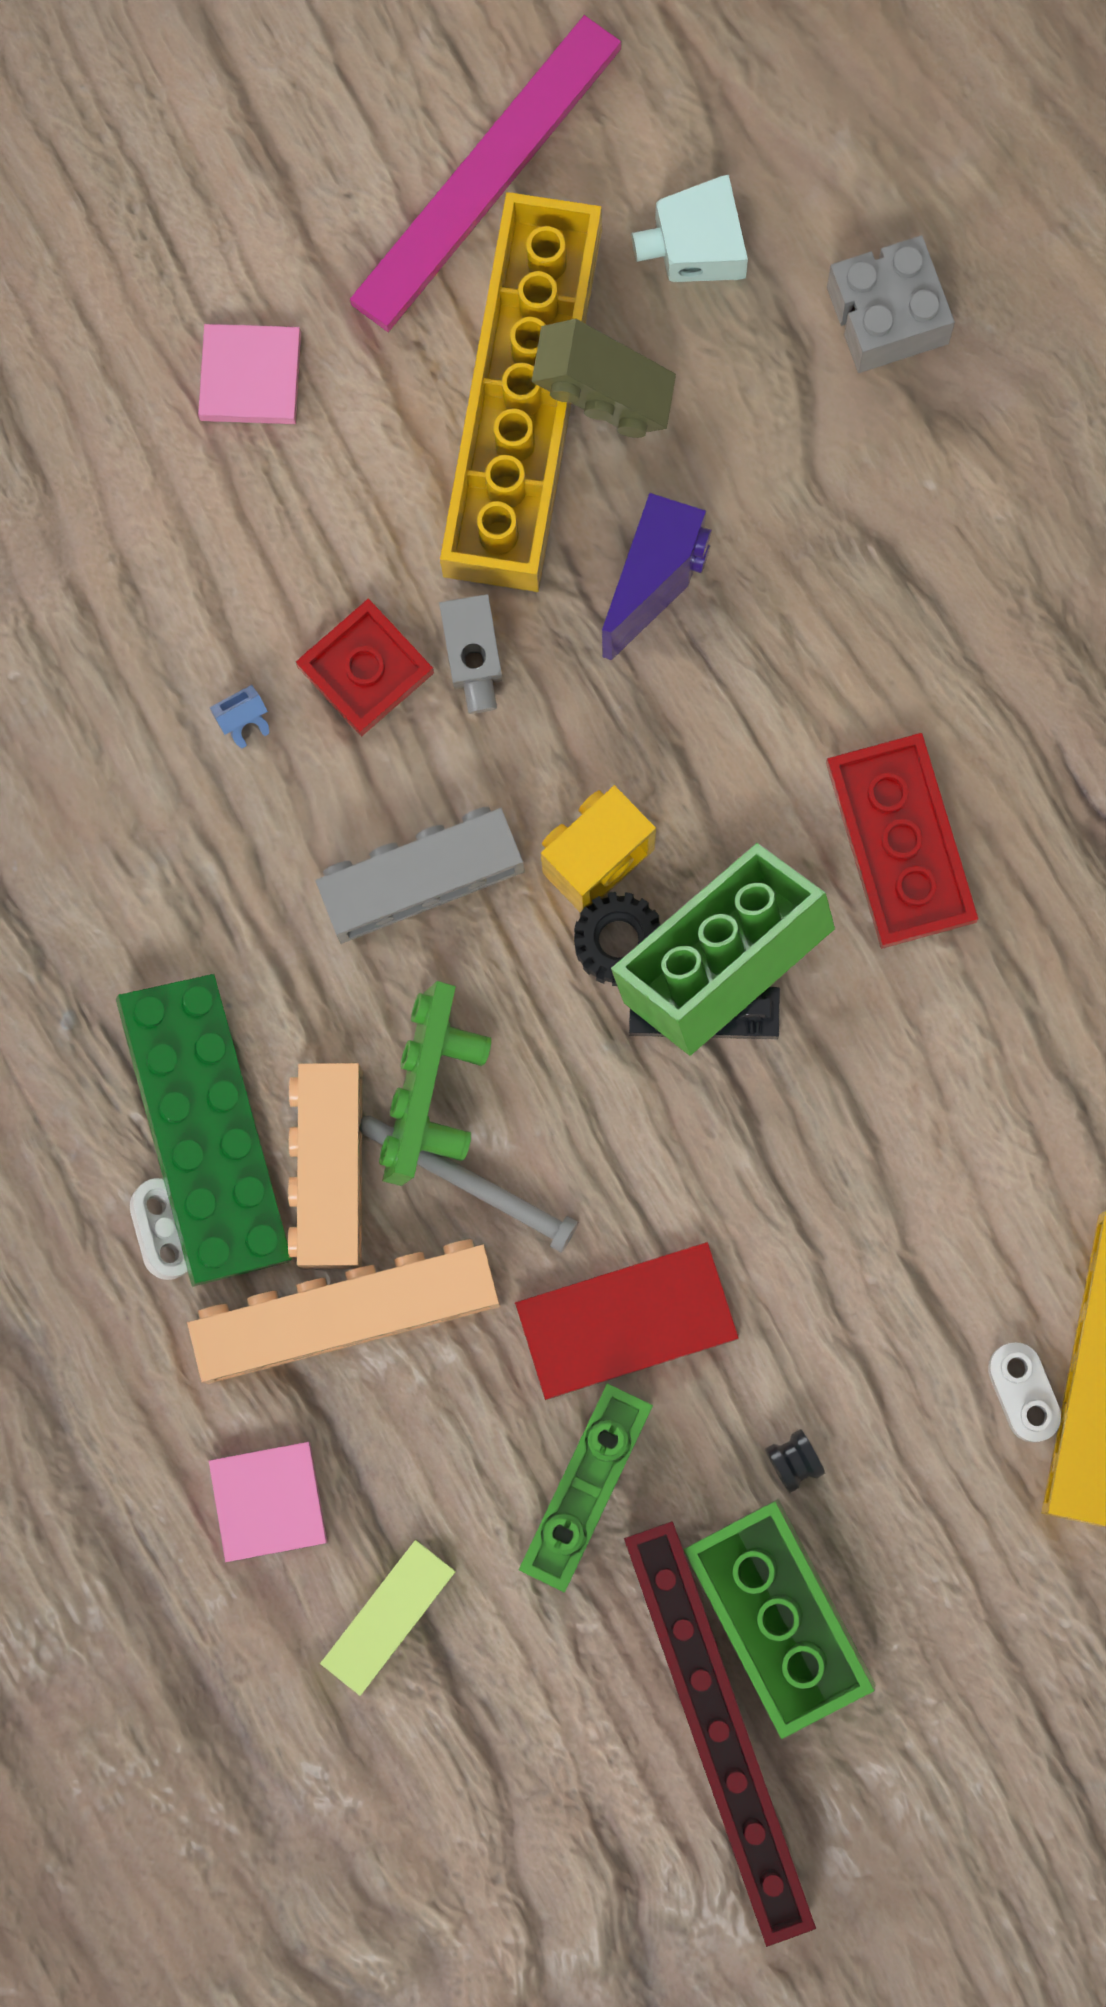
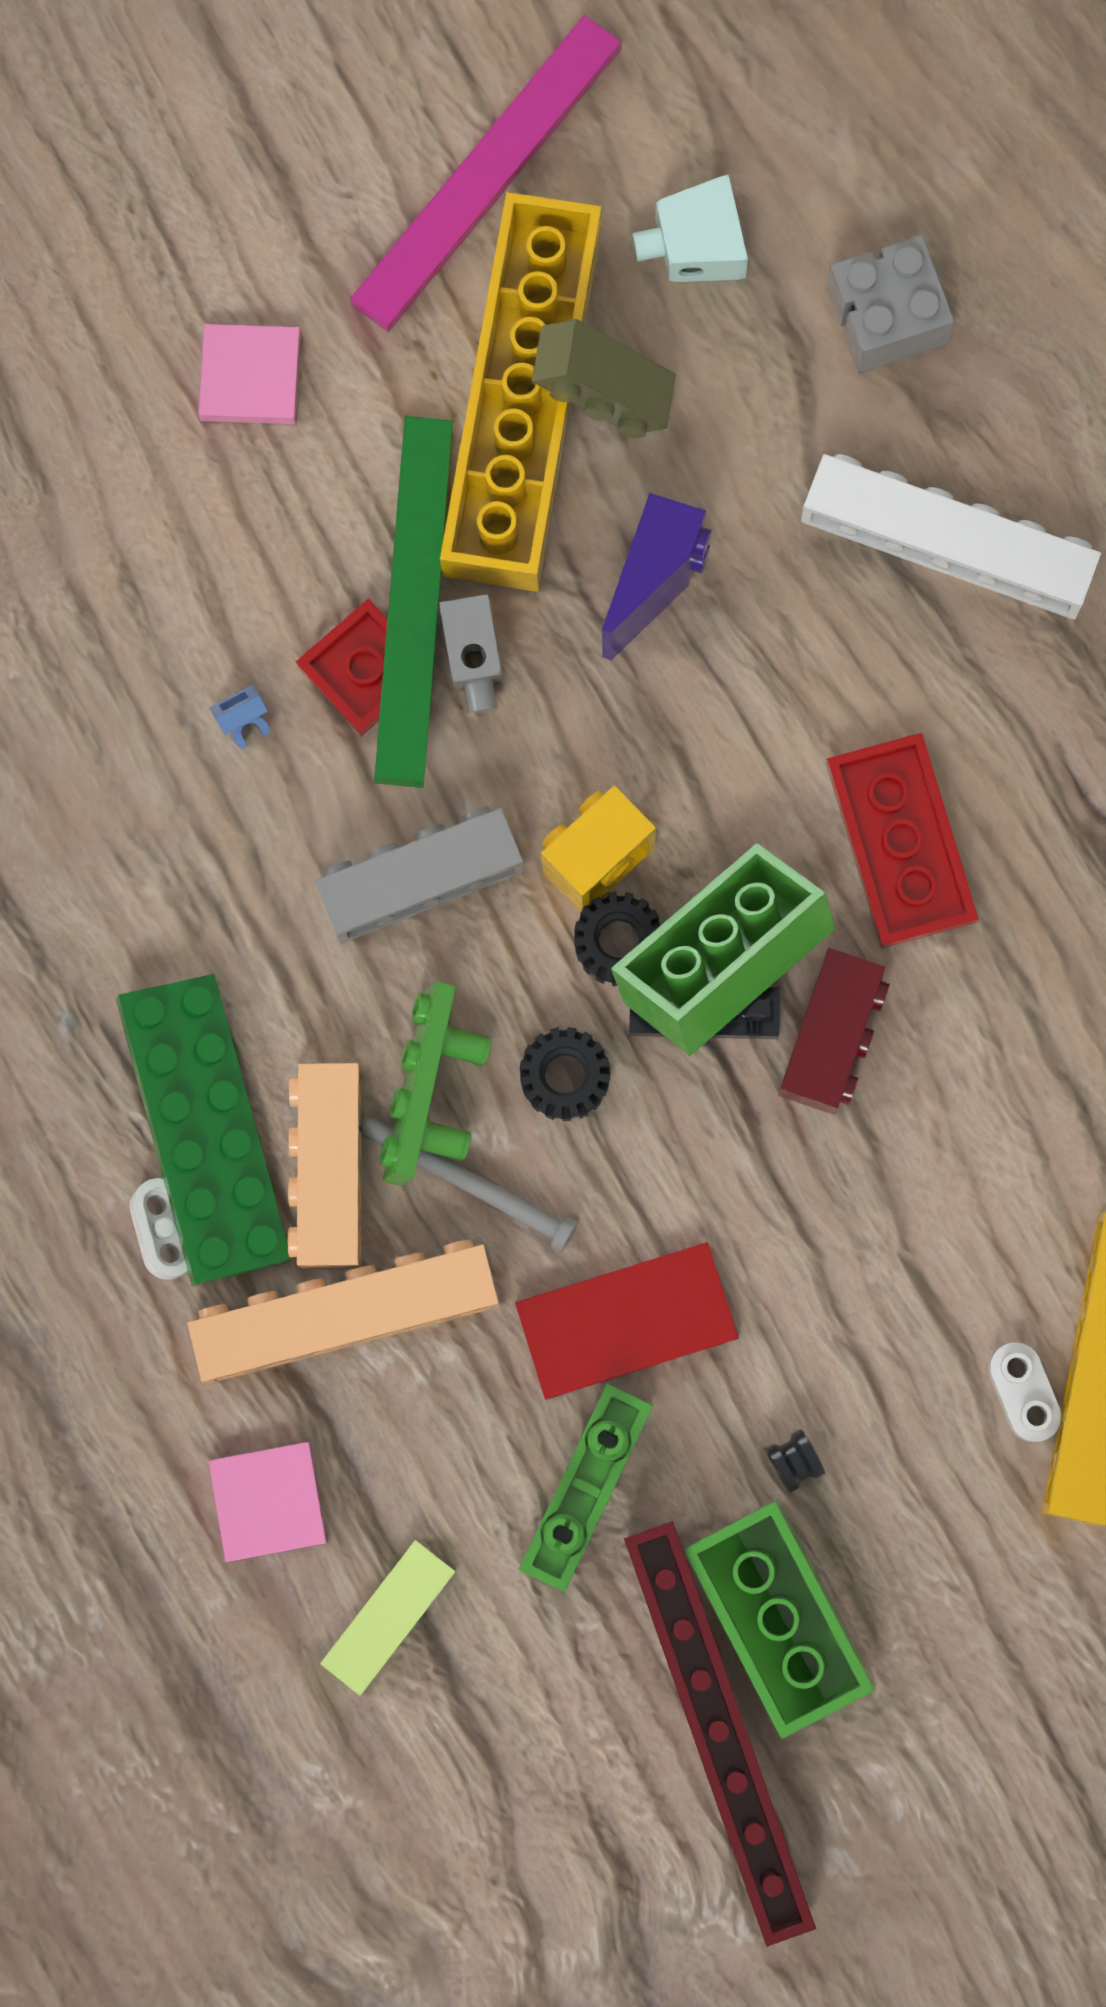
none -> green tile [374,416,453,788]
none -> black tyre [519,1027,610,1121]
none -> dark red brick [778,948,890,1115]
none -> white brick [801,454,1101,620]

